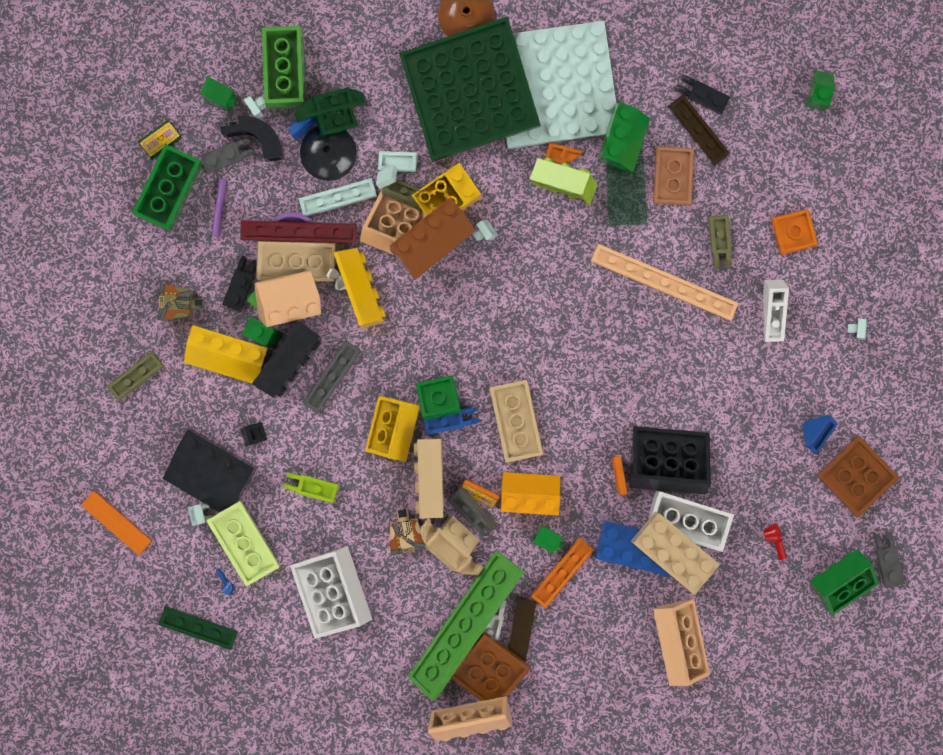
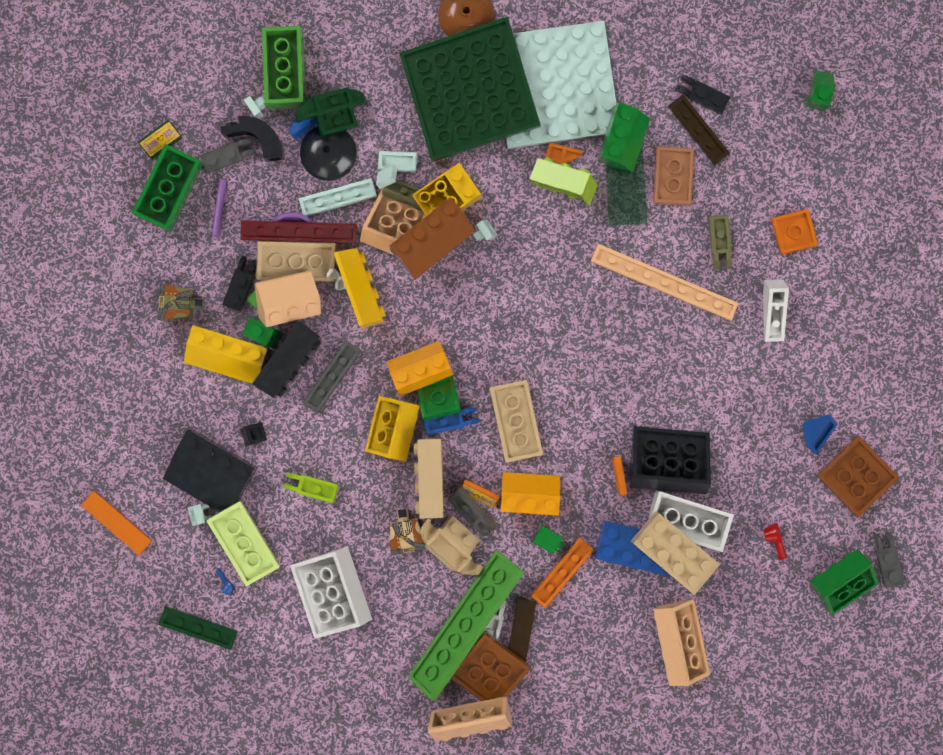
olive tile [106,351,165,401] -> none
green slope [200,76,237,112] -> none
light aqua tile [847,319,867,340] -> none
none -> light orange slope [387,340,453,396]

